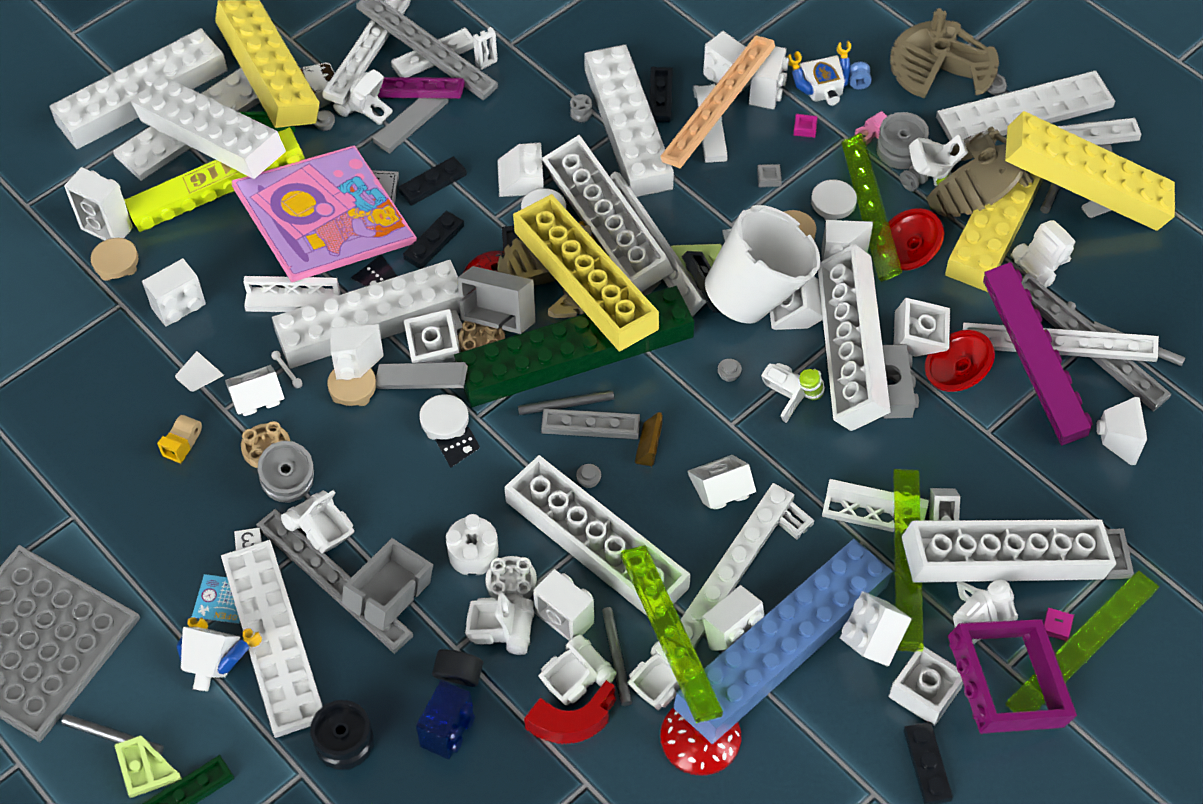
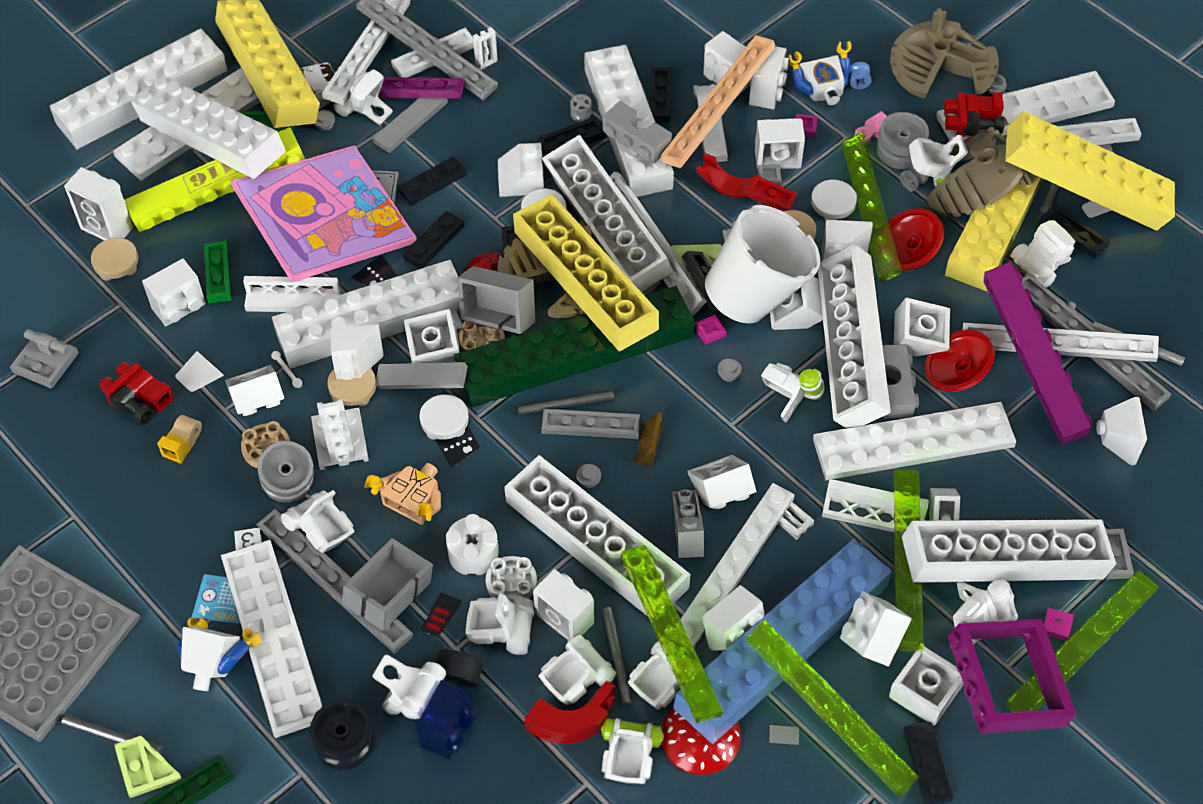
none -> light grey plate [10,329,78,389]
none -> red hips [99,362,174,425]
none -> green plate [204,241,232,304]
none -> white bracket [311,398,369,470]
none -> light nougat torso [364,463,441,525]
none -> white piece [373,655,446,719]
none -> black sticker [421,593,461,636]
none -> black plate [537,116,606,156]
none -> white piece [601,718,664,784]
none -> light grey arch [603,101,672,163]
none -> light grey slope [672,489,704,558]
none -> dark pink tile [694,315,726,345]
none -> red piece [696,153,797,212]
none -> clear neon green tile [745,619,919,797]
none -> white brick [755,118,805,169]
none -> light grey sticker [769,725,799,745]
none -> white plate [813,402,1016,480]
none -> red hips [943,92,1004,138]
none -> black plate [1039,205,1110,259]

